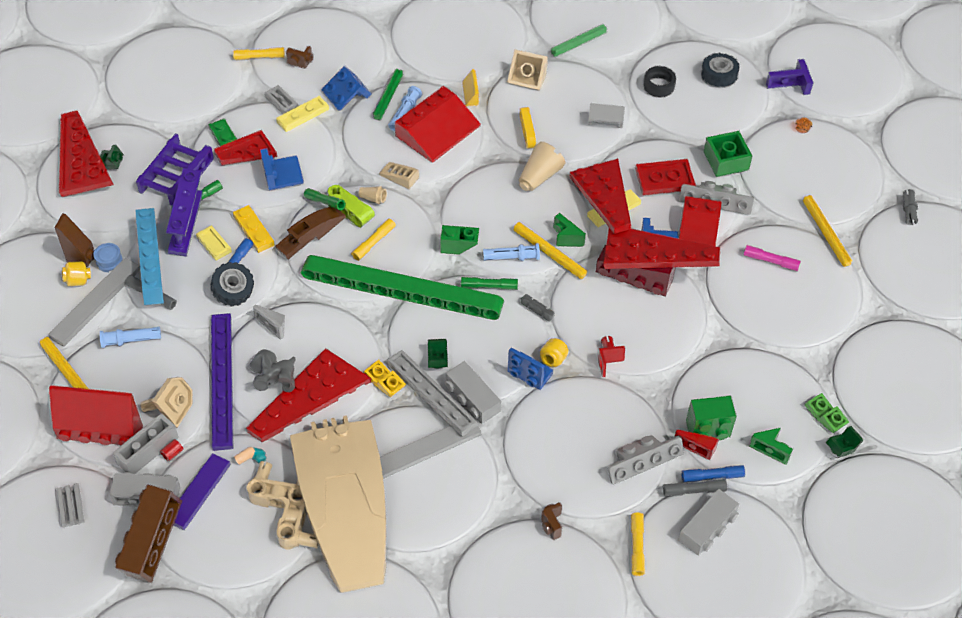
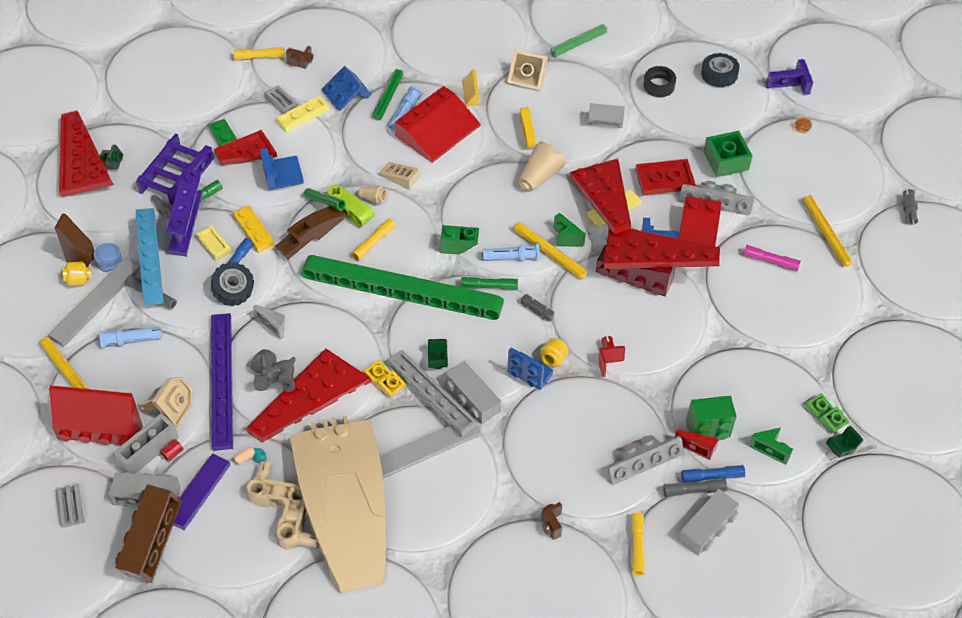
none -> flat silver piece [151,195,172,216]

